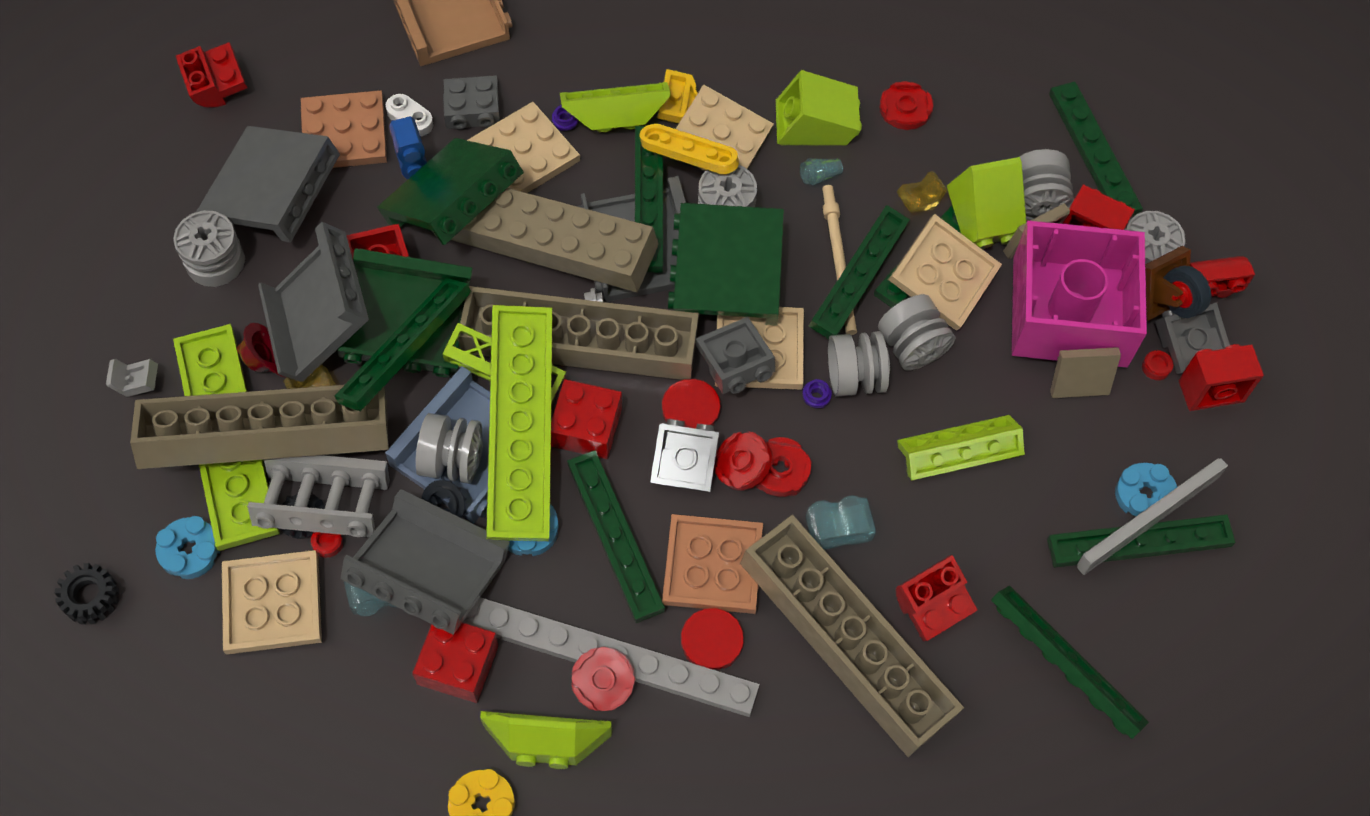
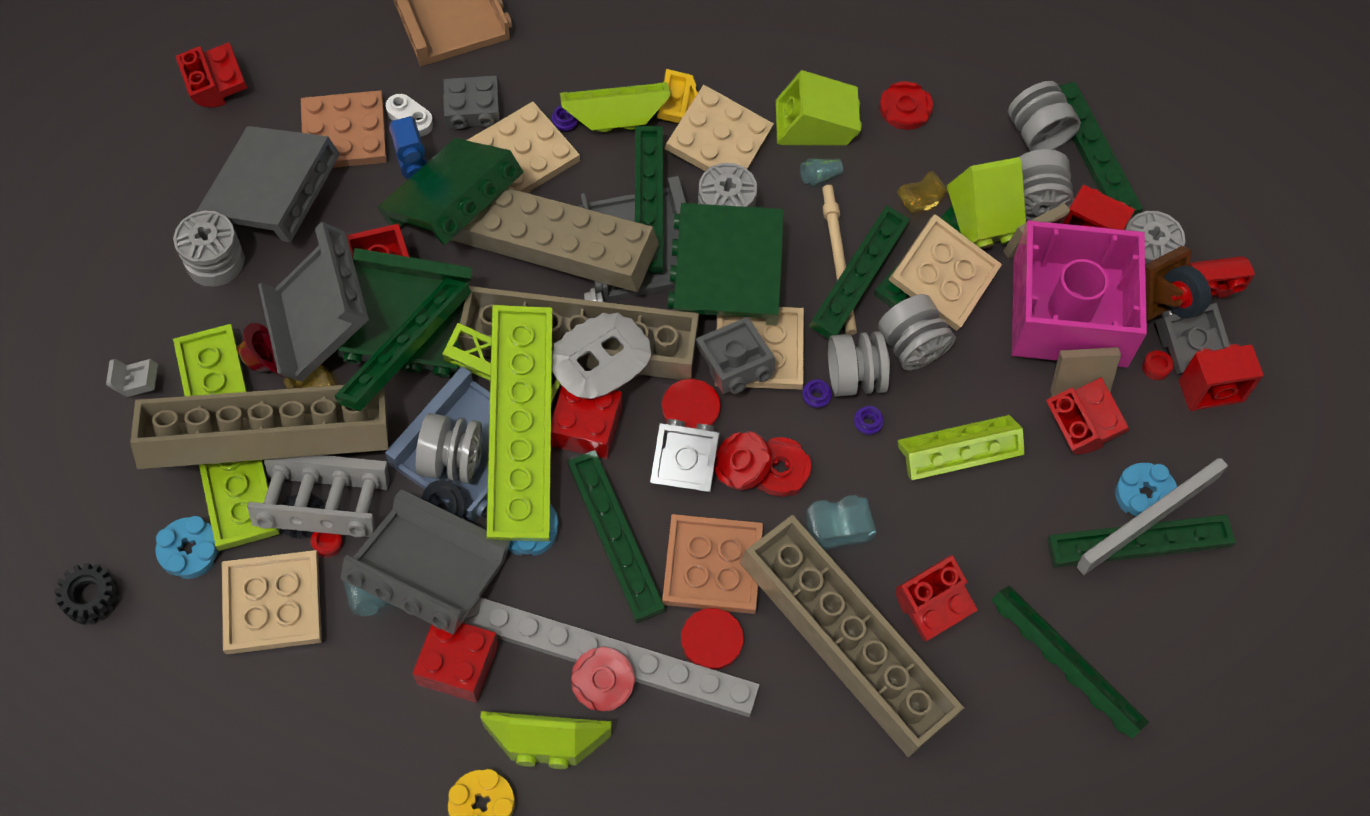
yellow plate [640,124,739,174] -> none
none -> light grey piece [552,312,651,399]
none -> dark purple plate [854,406,884,435]
none -> light grey wheel [1008,81,1081,152]
none -> red brick [1046,377,1130,454]

